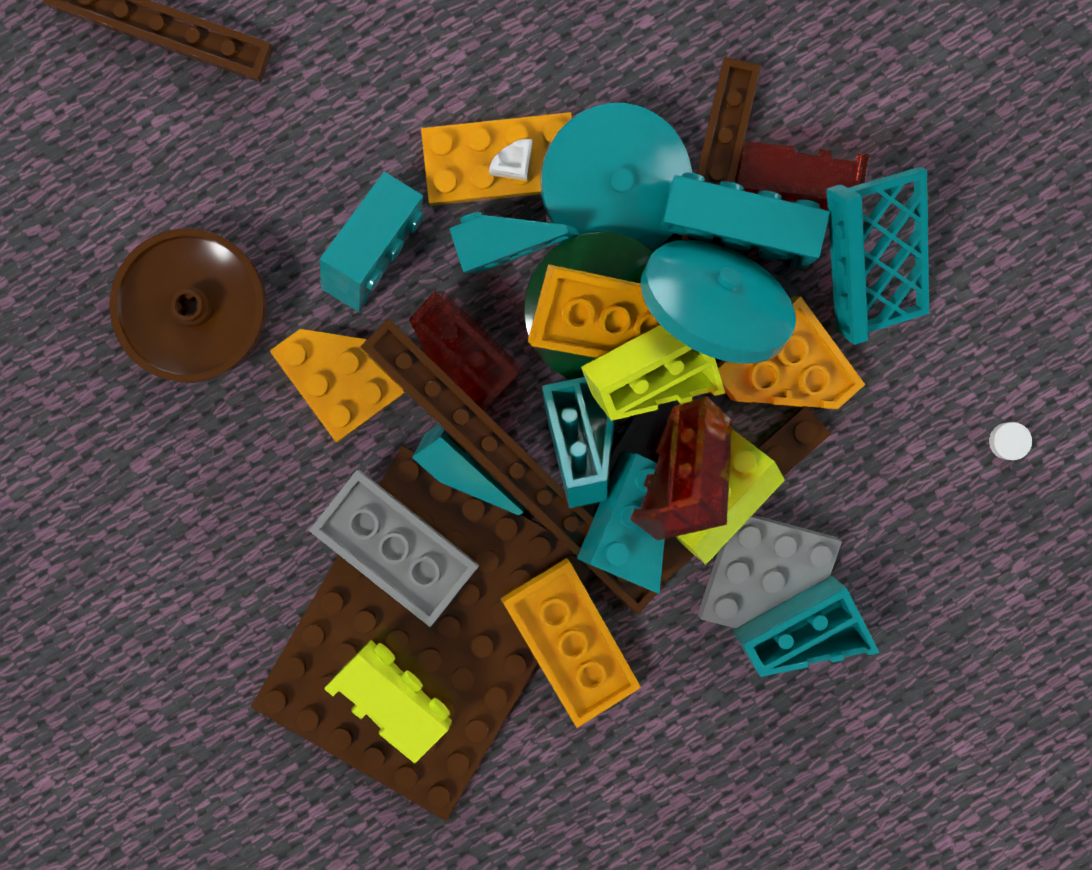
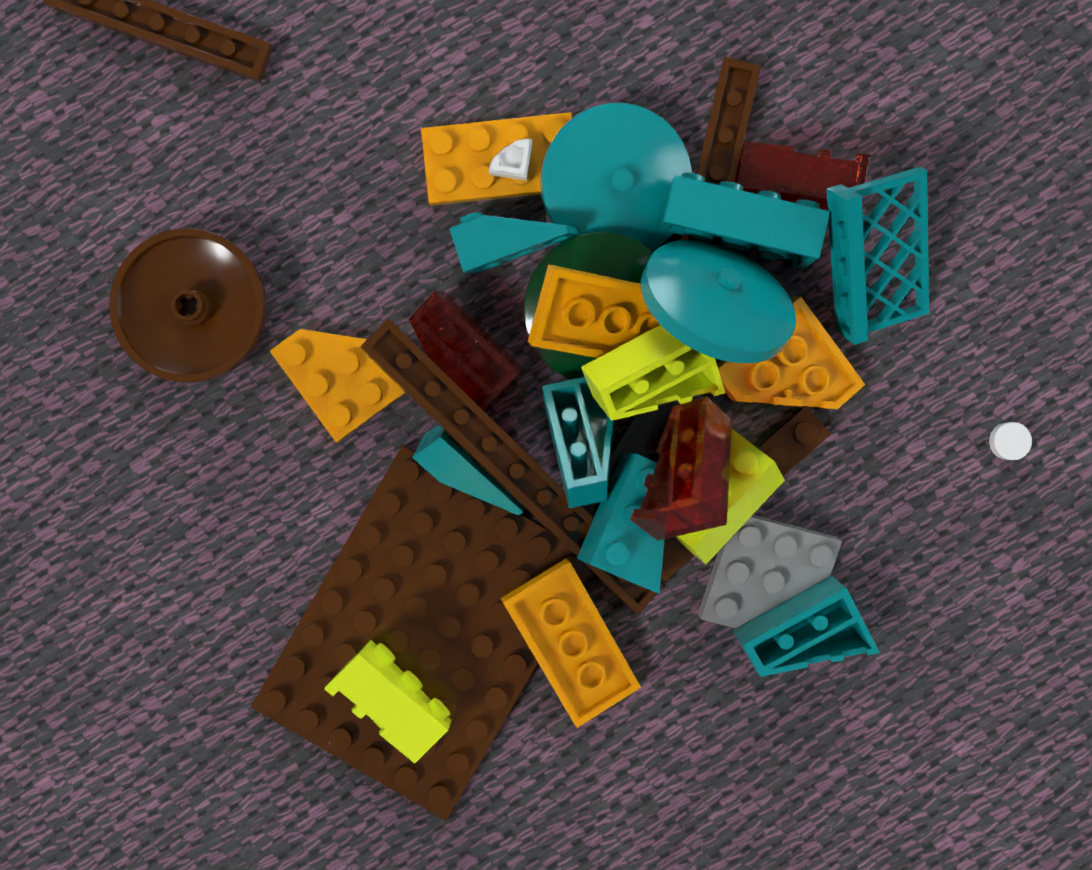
light grey plate [309,470,479,627] -> none
teal wedge [319,172,425,312] -> none

